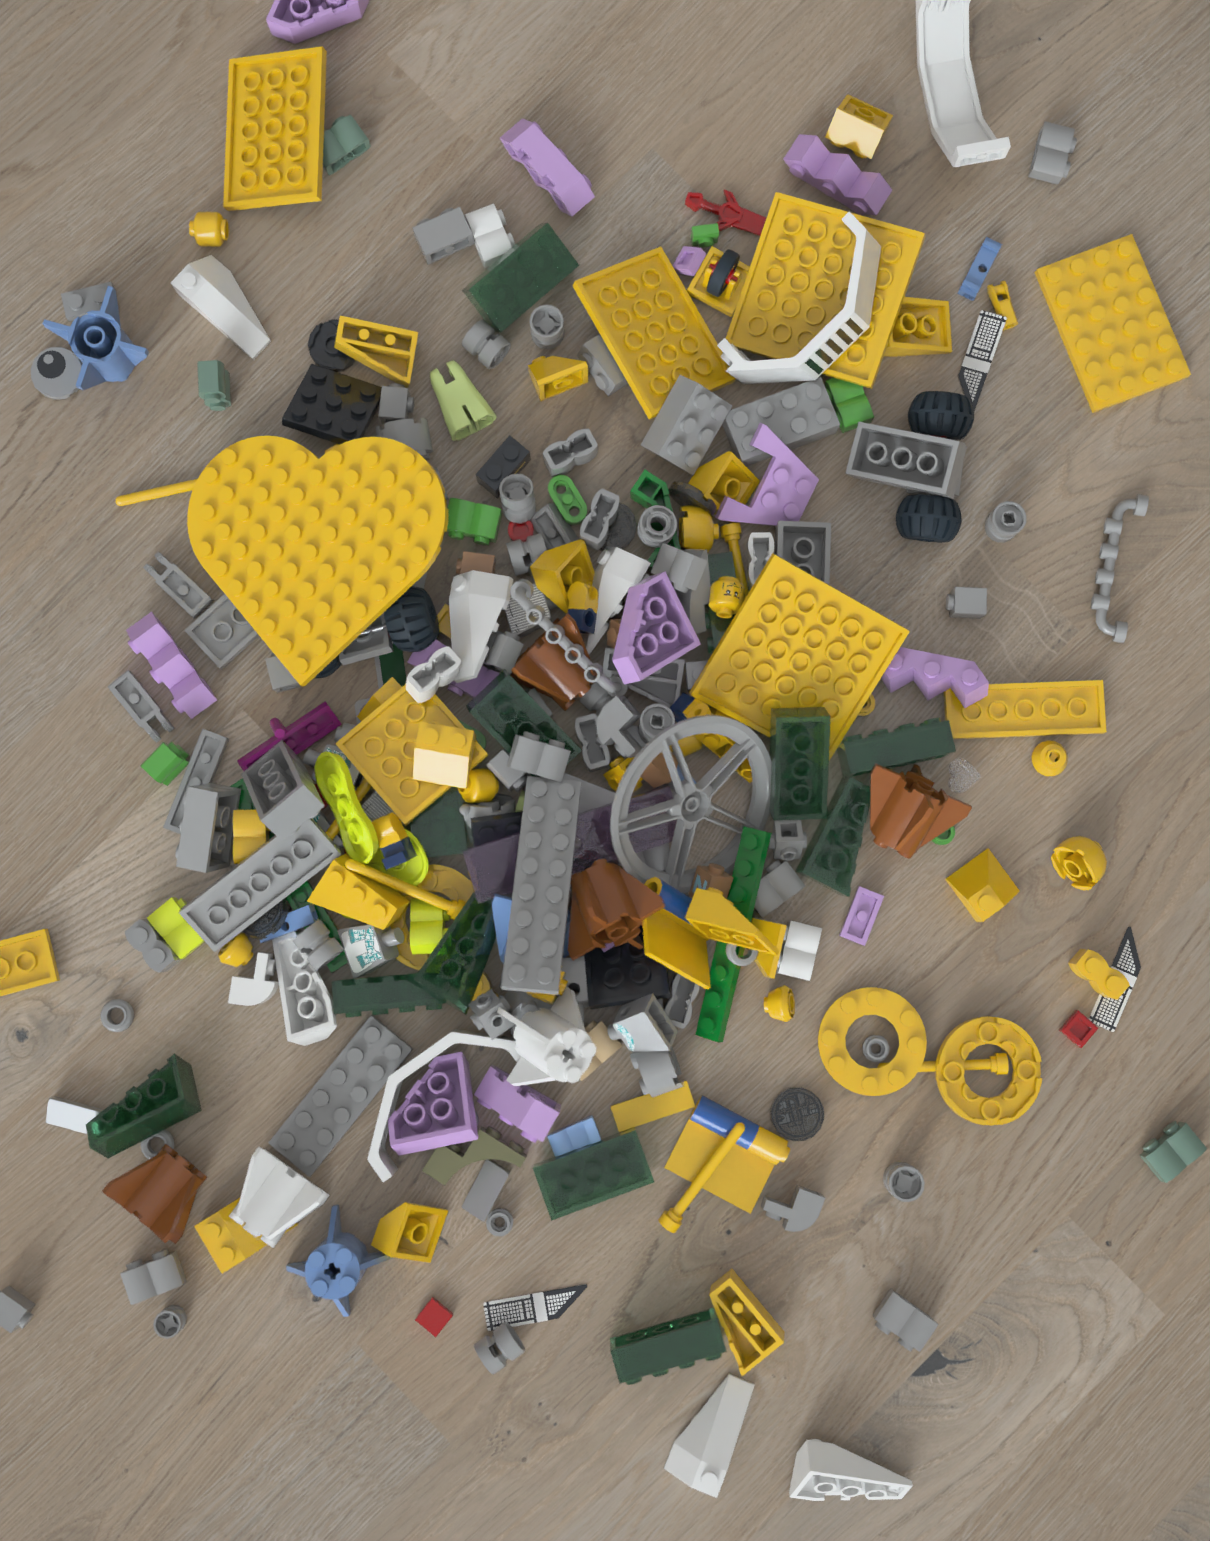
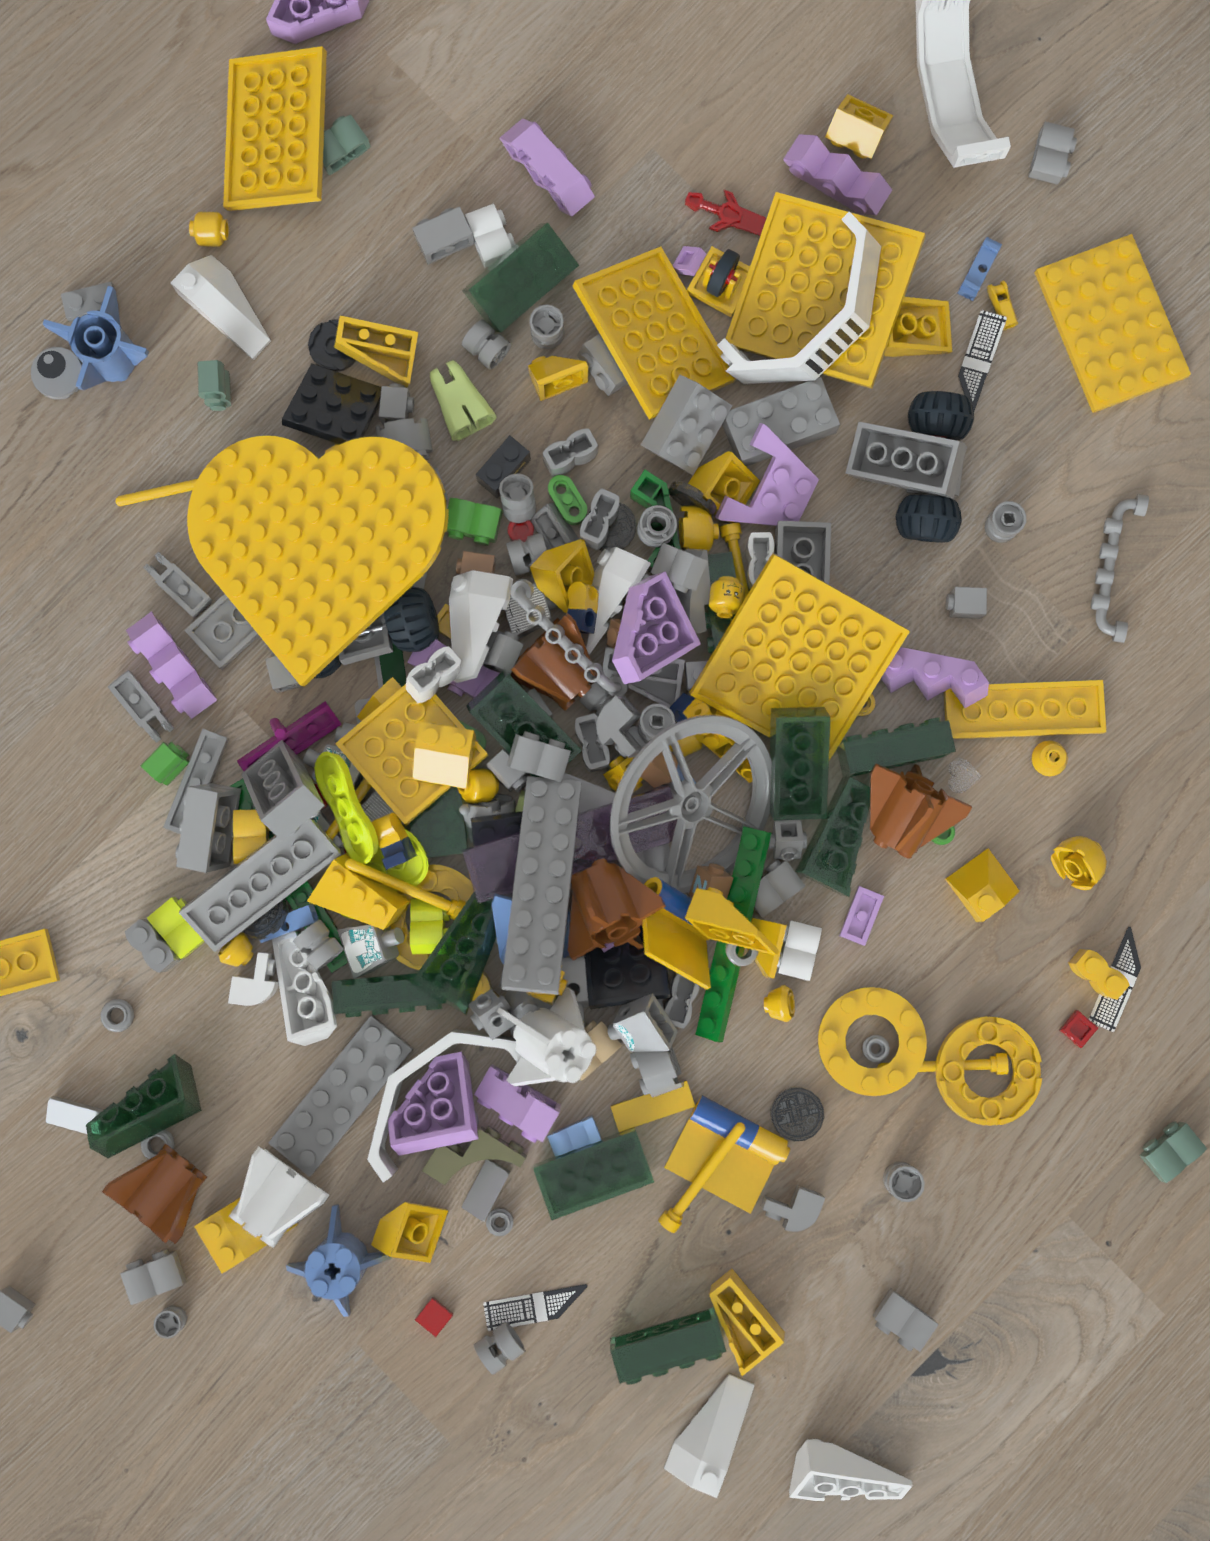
bright green plate [691,223,719,248] -> none
bright green brick [824,378,874,433] -> none

